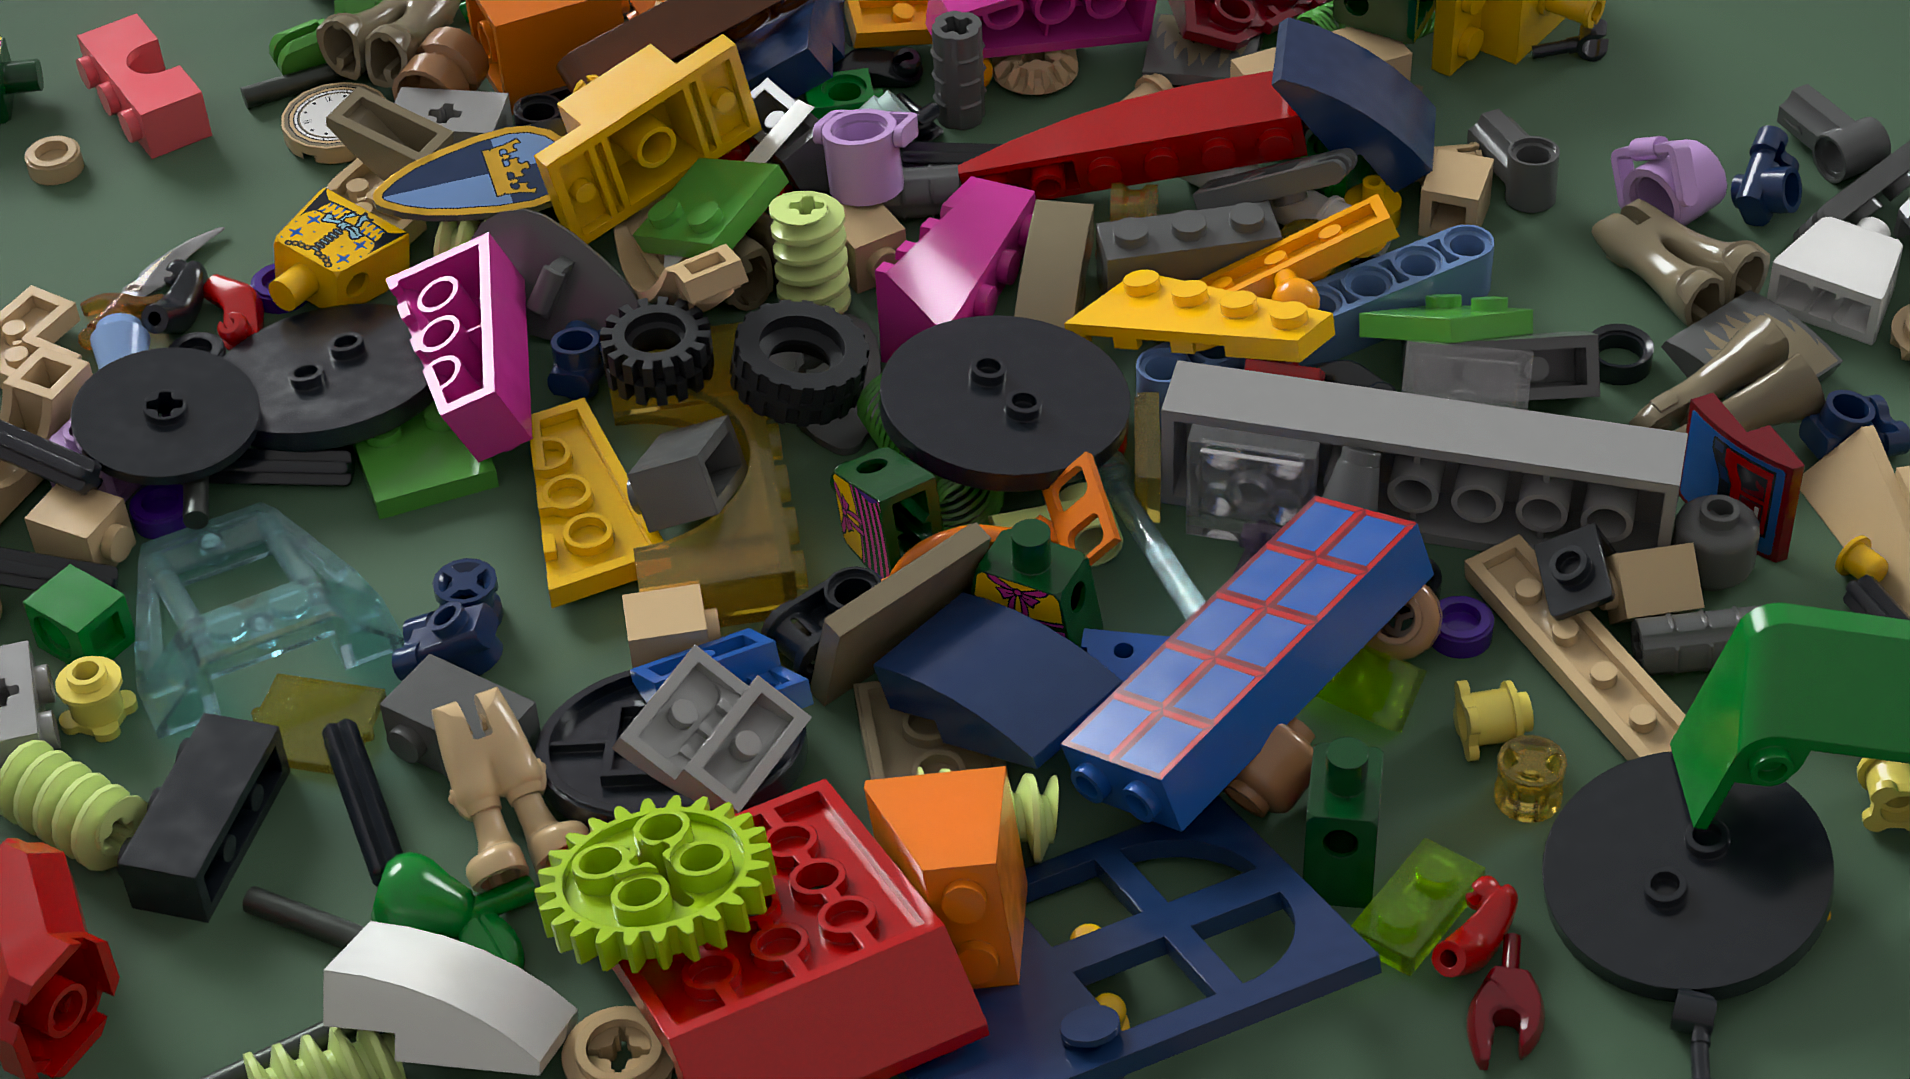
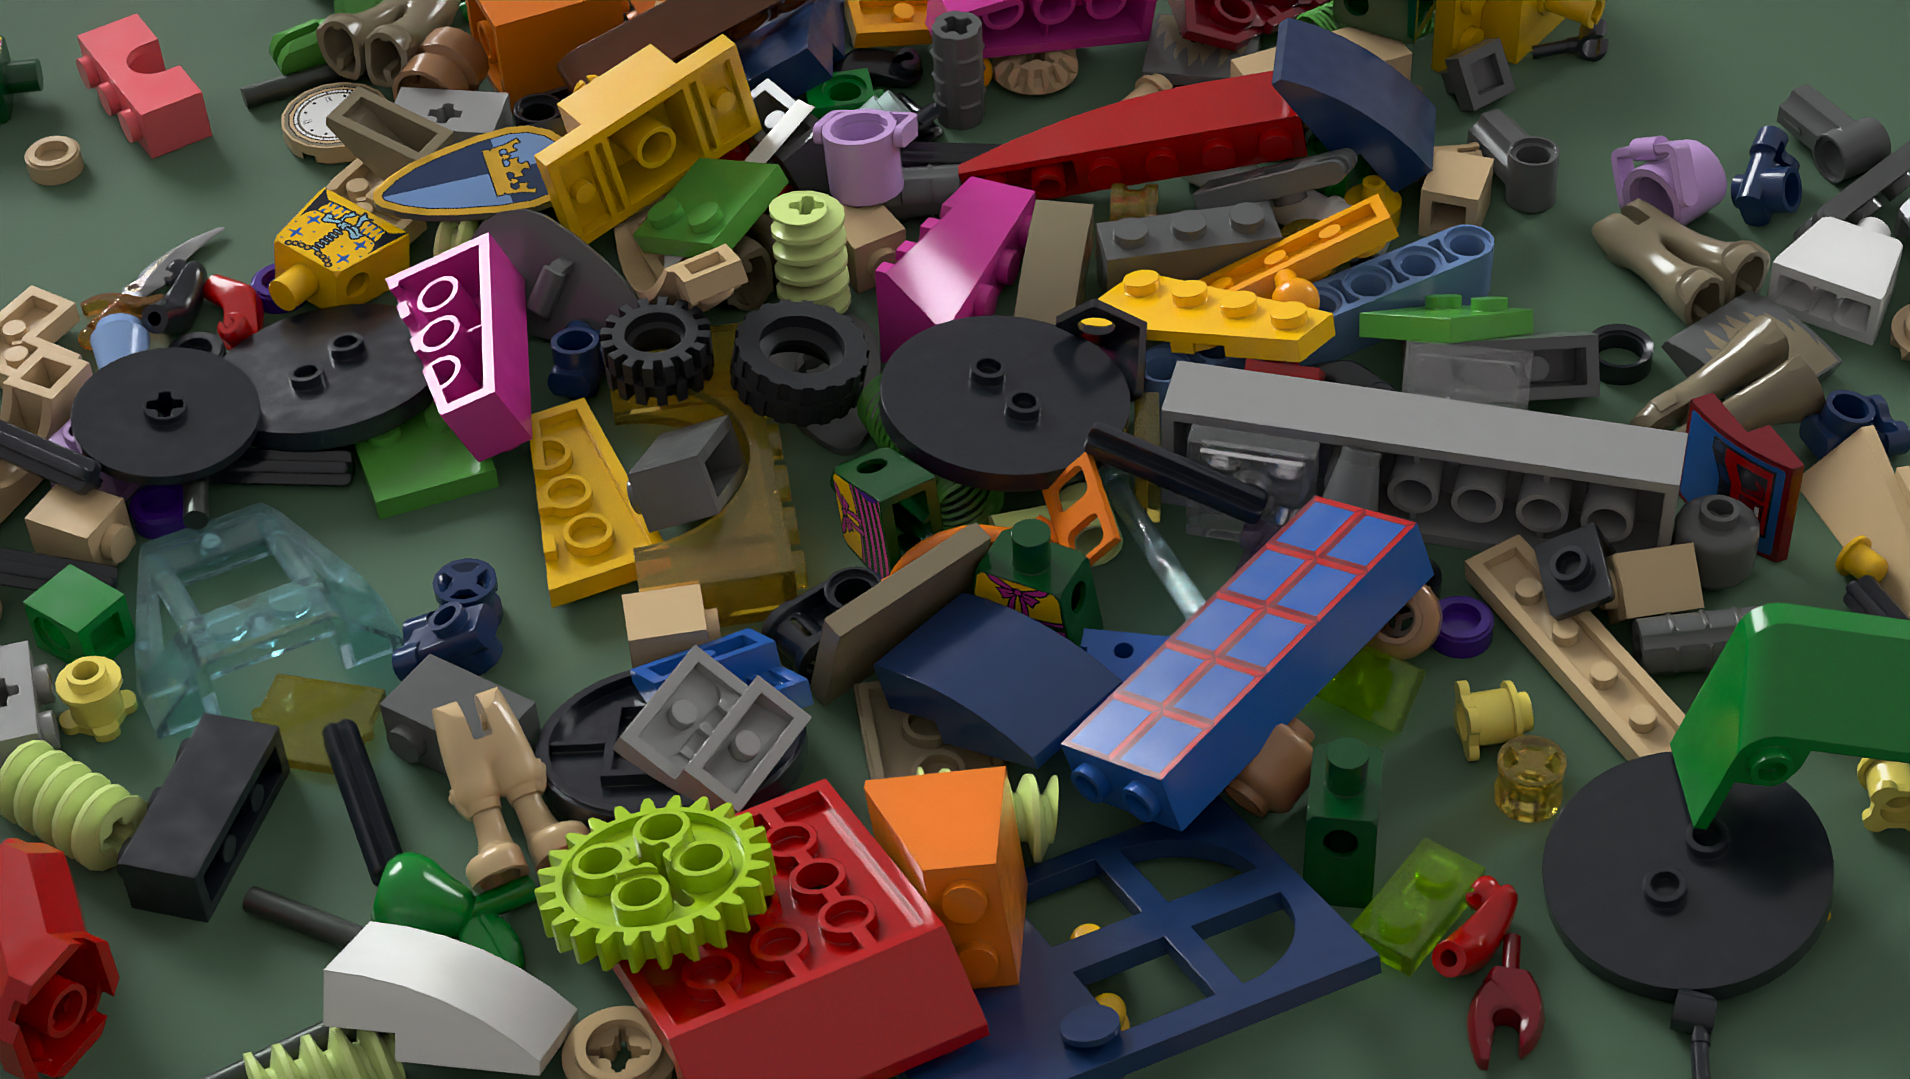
none -> black bracket [1055,299,1147,402]
none -> black axle [1084,422,1268,525]
none -> dark grey tile [1441,38,1516,111]

